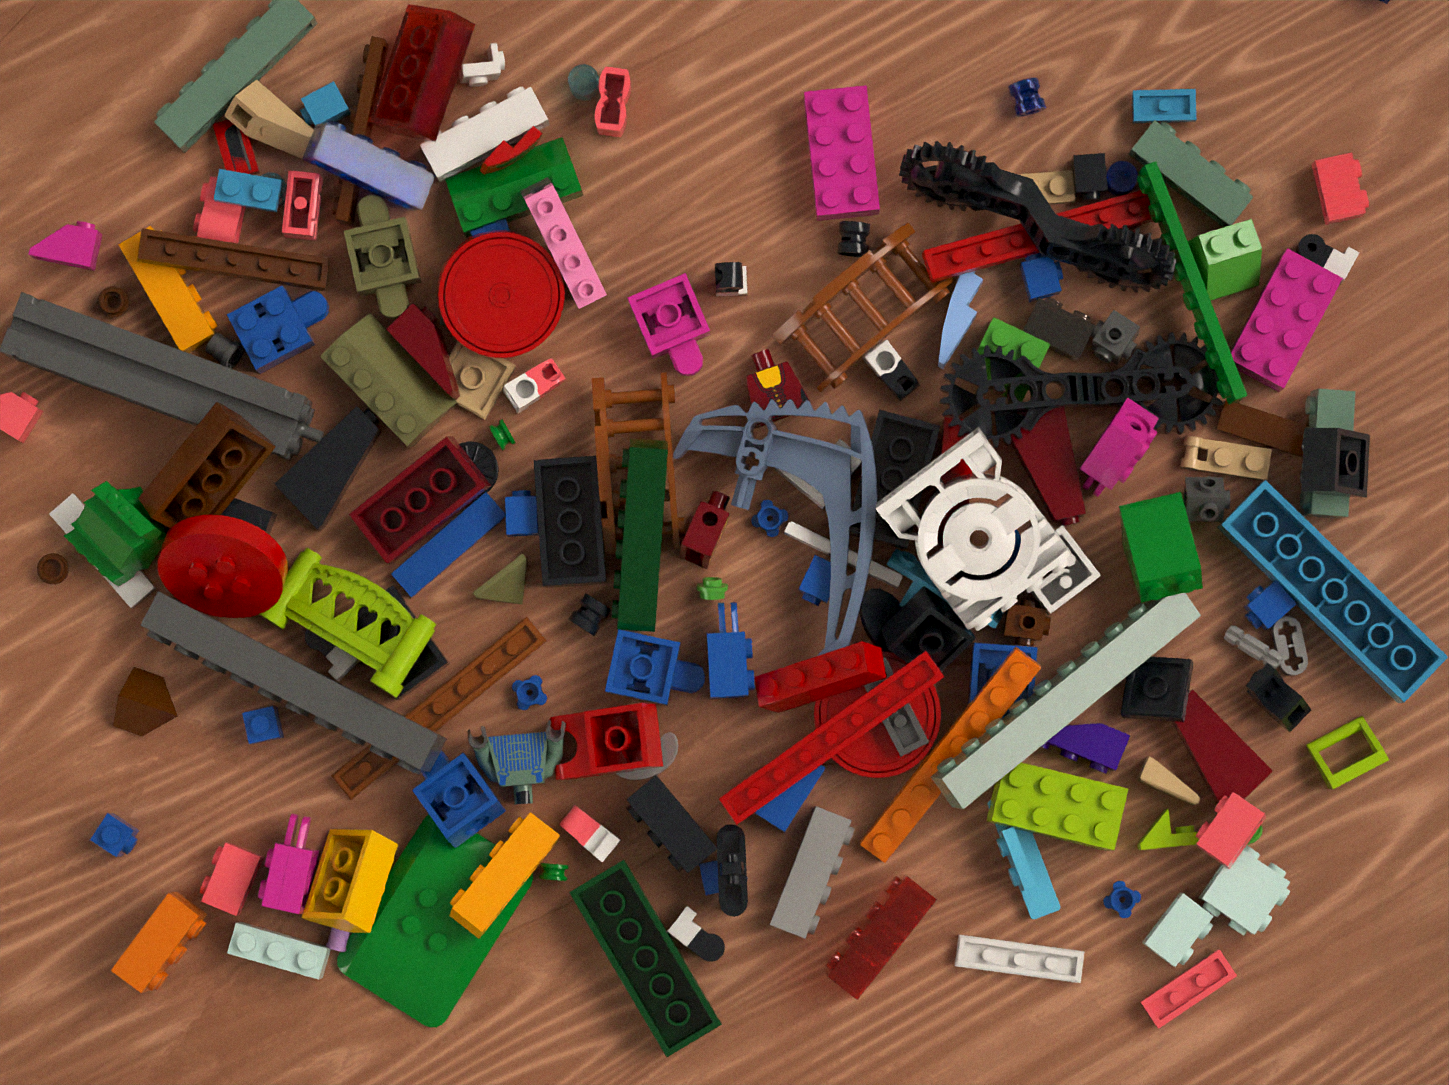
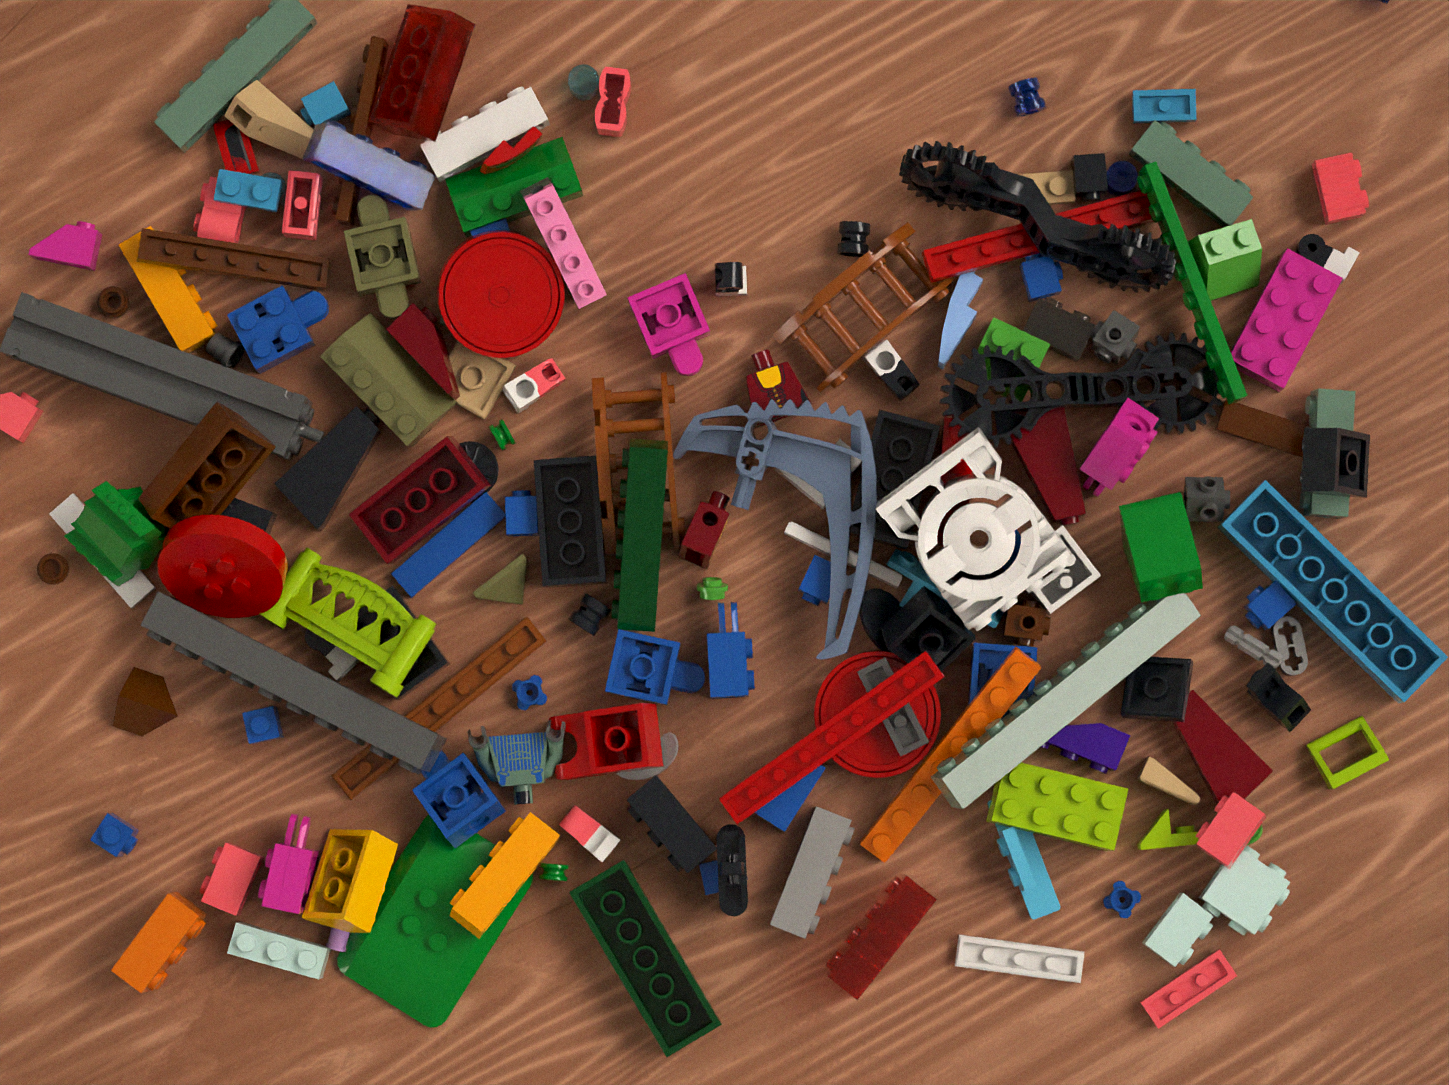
white bracket [459,43,505,87] -> none
leg [668,906,725,962] -> none
blue plate [751,500,788,537] -> none
red brick [754,641,886,713] -> none
dark pink brick [804,85,880,221] -> none
tan plate [1180,436,1272,481] -> none

